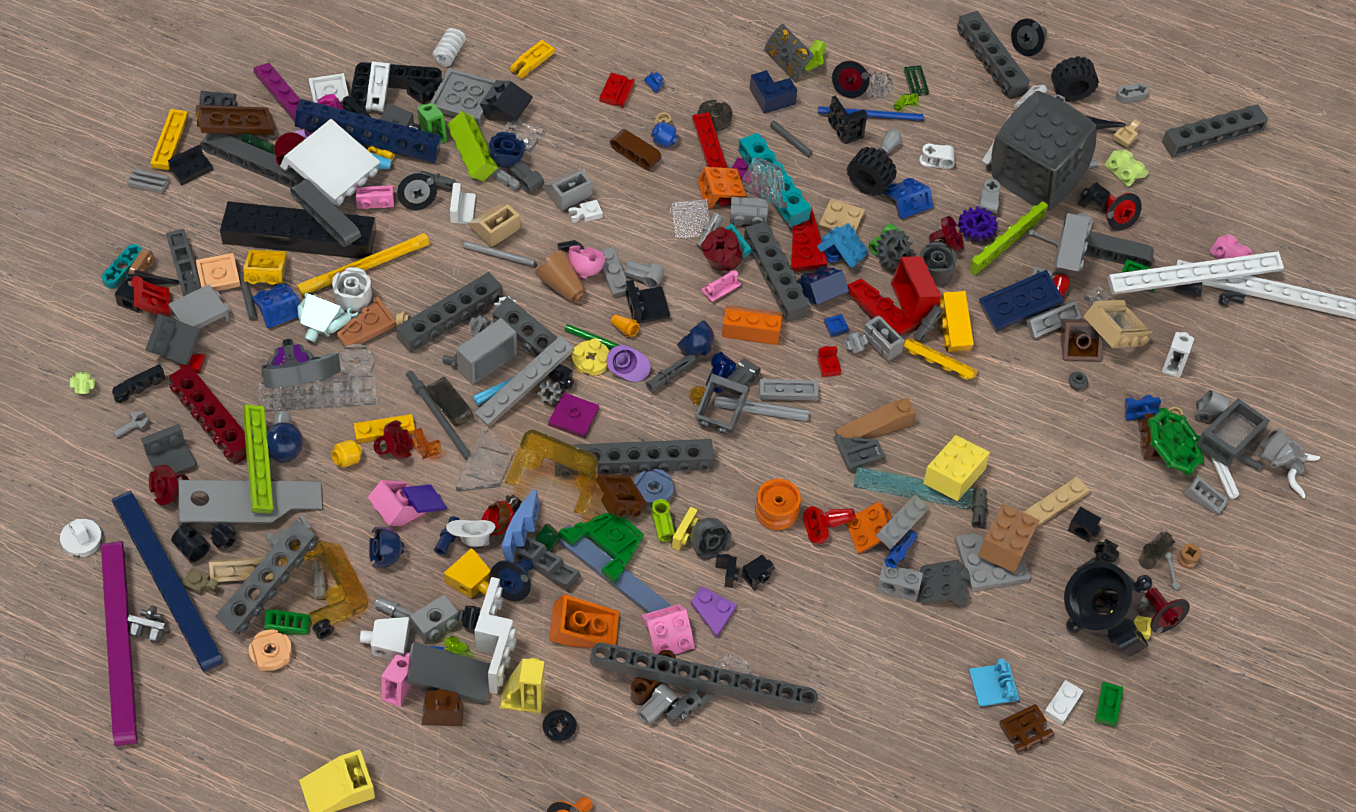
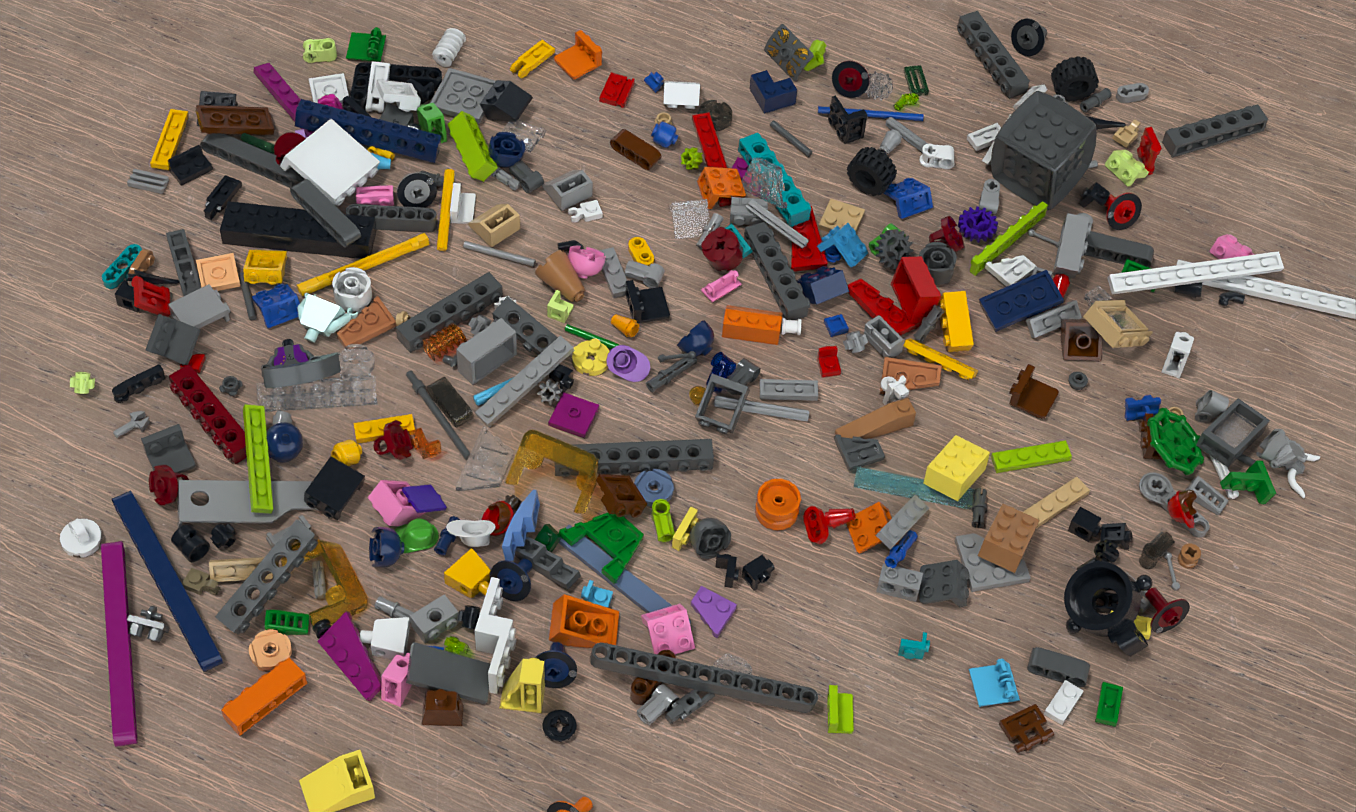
none -> black hinge [204,175,242,220]
none -> dark grey plate [219,376,243,396]
none -> orange brick [221,658,307,736]
none -> yellowish green piece [303,38,337,63]
none -> black panel [304,456,365,520]
none -> magenta wing [317,612,381,701]
none -> green hinge [346,27,386,62]
none -> dark grey beam [346,204,437,233]
none -> white plate [376,79,421,112]
none -> bright green piece [395,518,439,553]
none -> clear orange piece [423,323,467,361]
none -> yellow axle [437,169,455,251]
none -> piece [535,642,577,688]
none -> yellowish green panel [547,290,573,323]
none -> orange bracket [554,30,603,79]
none -> medium azure bracket [581,580,613,608]
none -> yellow plate [628,237,654,266]
none -> dark grey hinge [658,351,696,362]
none -> white slope [663,81,700,109]
none -> lime gear [681,147,703,170]
none -> light grey axle [746,199,808,248]
none -> white bush [781,318,801,336]
none -> lime panel [827,685,854,734]
none -> nougat wing [880,357,942,394]
none -> white hips [880,375,909,405]
none -> light grey axle [885,117,928,152]
none -> teal bracket [898,632,930,660]
none -> white plate [967,123,1001,151]
none -> white wing [985,255,1037,287]
none -> lime plate [991,440,1072,473]
none -> reddish brown bracket [1009,364,1059,419]
none -> dark grey beam [1027,647,1090,687]
none -> dark grey pin [1080,88,1112,113]
none -> black bracket [1100,523,1133,550]
none -> red plate [1137,127,1162,175]
none -> light grey beam [1139,472,1210,538]
none -> red piece [1167,490,1197,529]
none -> green bracket [1220,460,1277,504]

